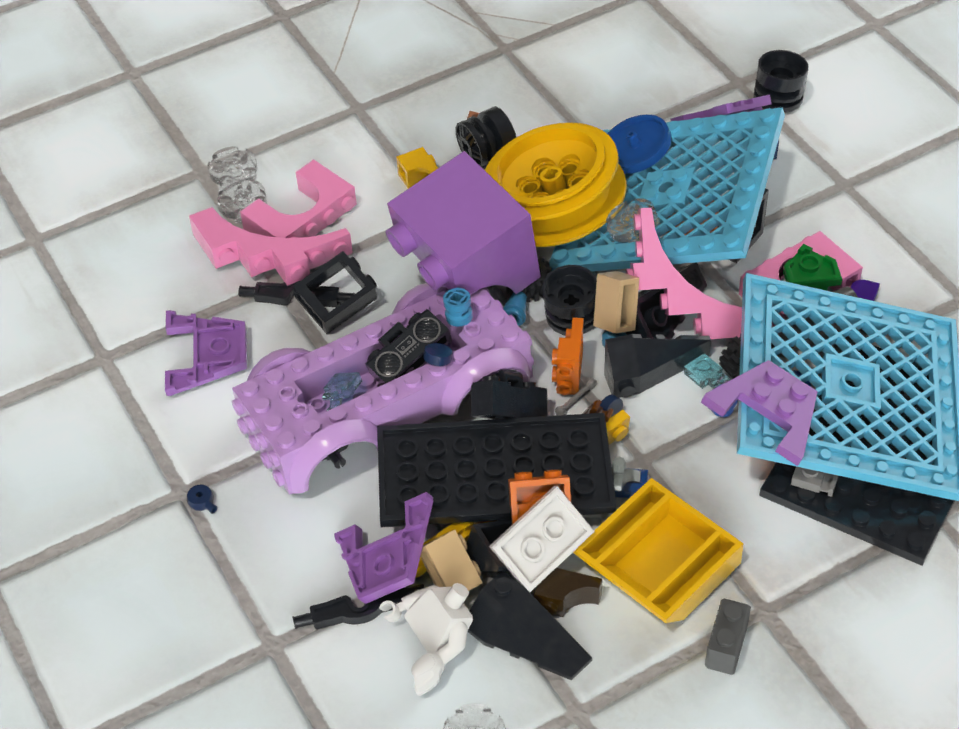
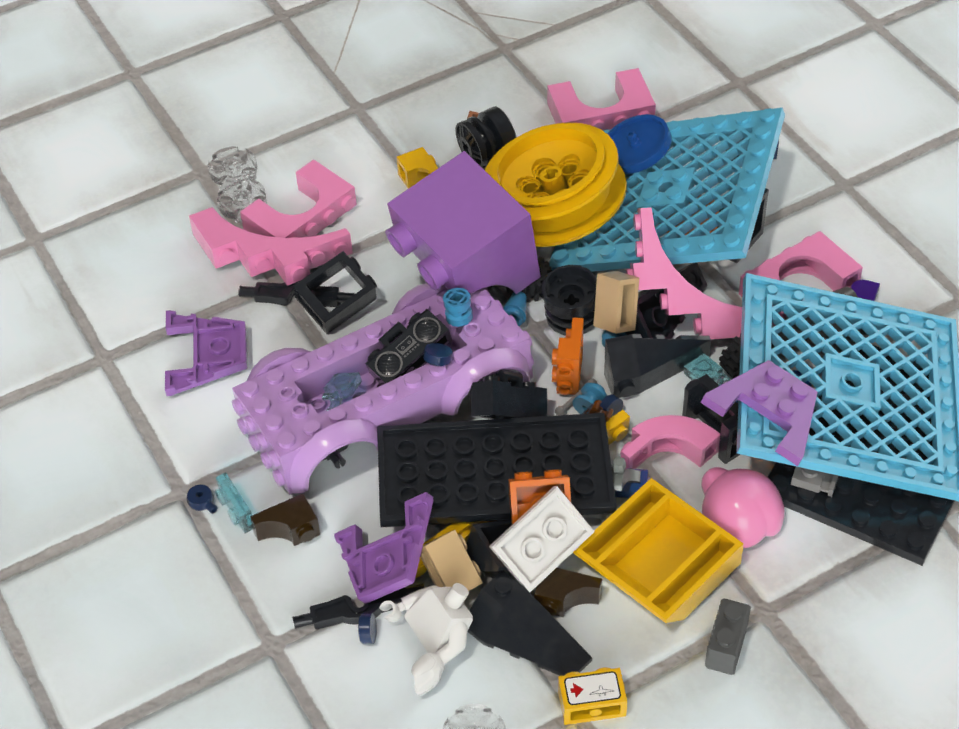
clear plate [606,198,660,243] -> none
medium lavender wing [670,95,772,121] -> none
black wheel [753,50,808,113] -> none
green plate [783,244,842,291] -> none
none -> clear light blue plate [215,472,253,533]
none -> dark brown arch [250,493,320,546]
none -> dark blue tile [358,613,377,644]
none -> bright pink arch [547,68,656,130]
none -> brick [558,667,627,725]
none -> dark azure wheel [573,383,607,414]
none -> bright pink arch [620,415,720,469]
none -> black panel [682,374,741,464]
none -> bright pink piece [701,467,785,548]

